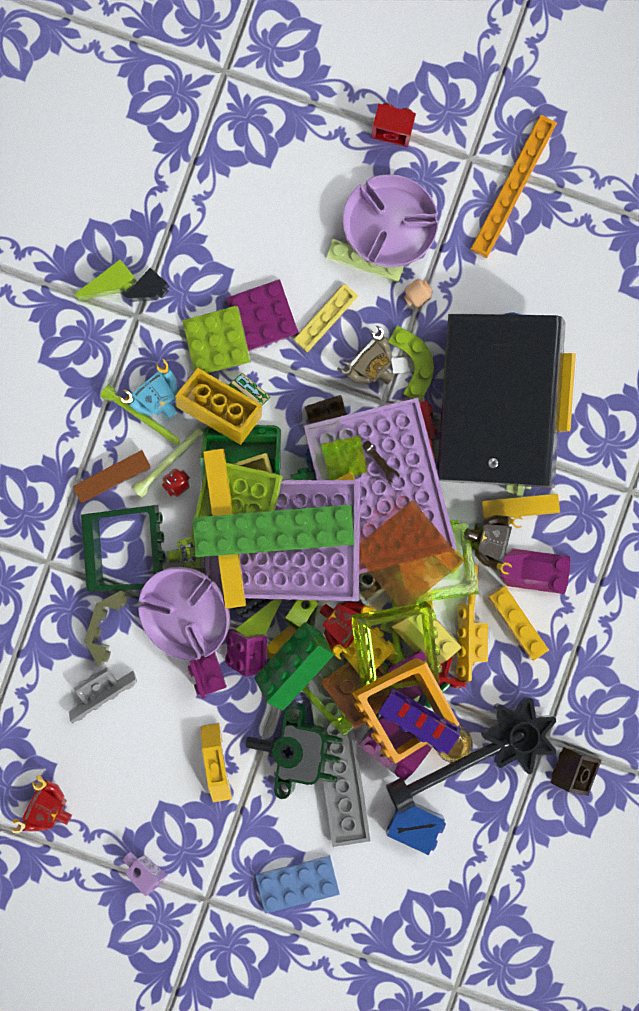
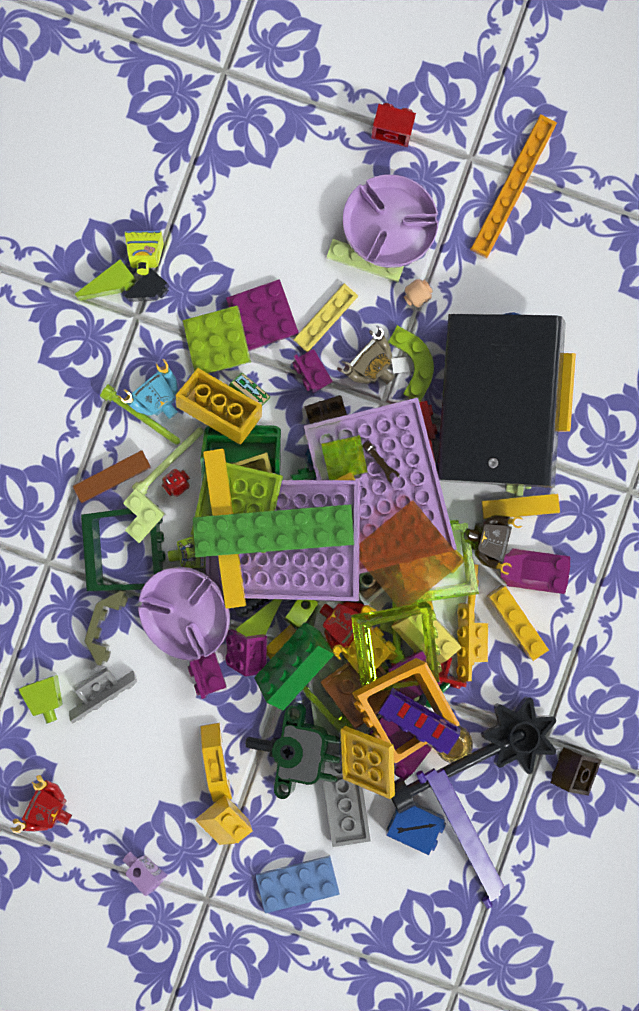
none -> lime torso [19,675,62,724]
none -> yellowish green plate [123,488,165,543]
none -> neon yellow torso [125,231,164,275]
none -> yellow slope [195,795,253,845]
none -> magenta bracket [292,349,333,394]
none -> yellow plate [341,726,395,799]
none -> piece [416,768,505,909]

